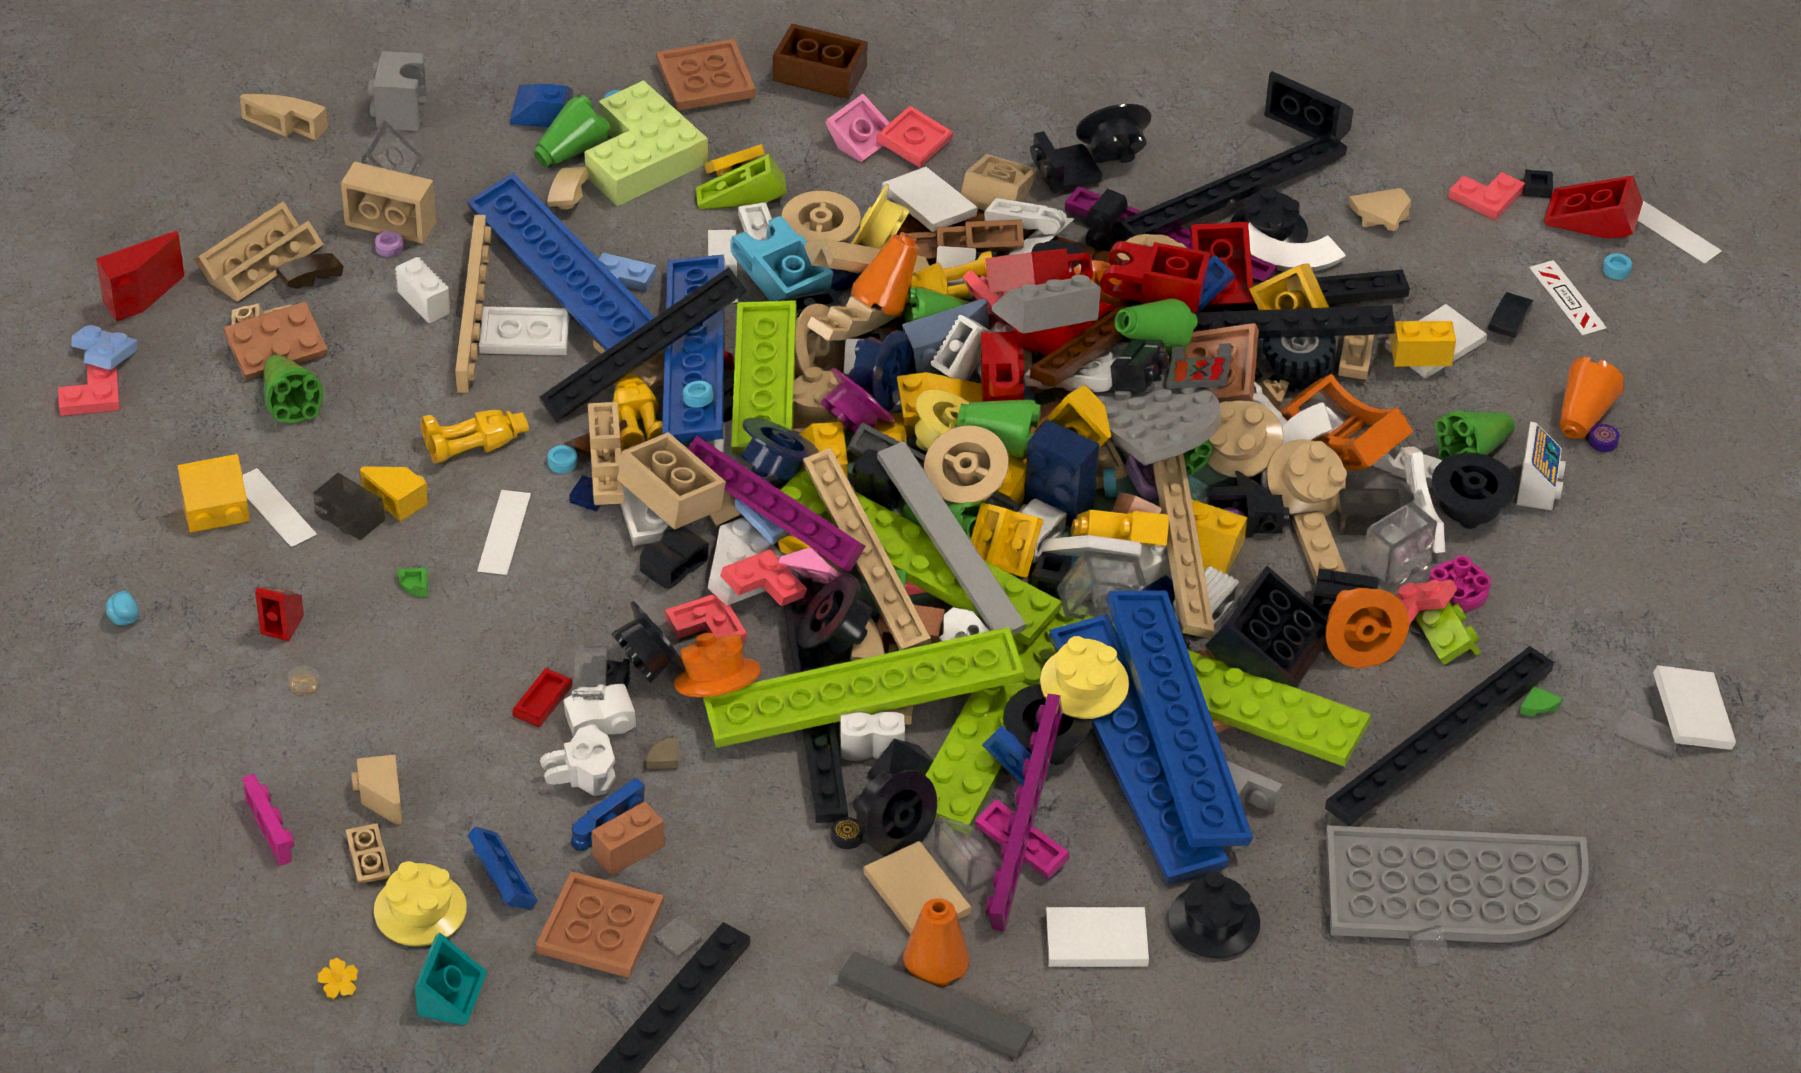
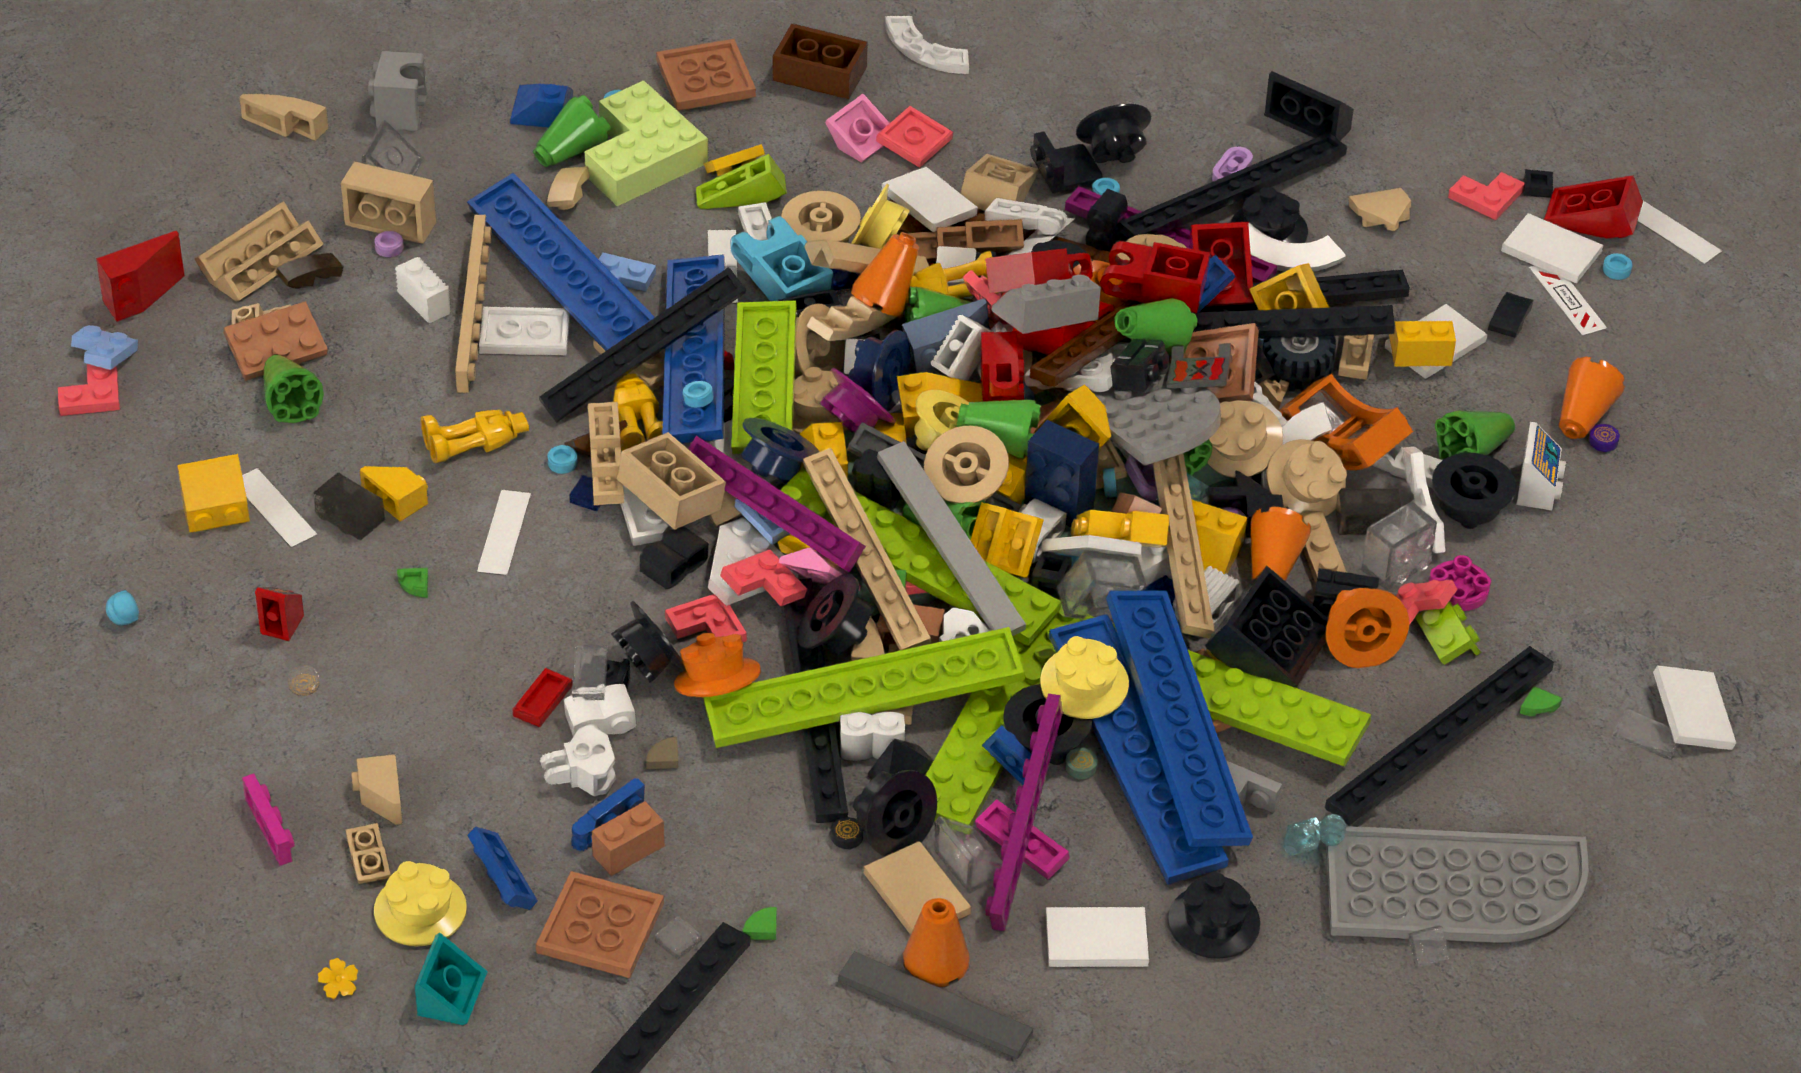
none -> bright green tile [743,907,777,940]
none -> white tile [885,16,969,74]
none -> sand green tile [1065,748,1098,779]
none -> medium azure tile [1092,178,1120,195]
none -> lavender plate [1212,147,1253,181]
none -> orange cone [1251,507,1311,581]
none -> clear light blue plate [1283,814,1346,856]
none -> white tile [1501,213,1603,284]

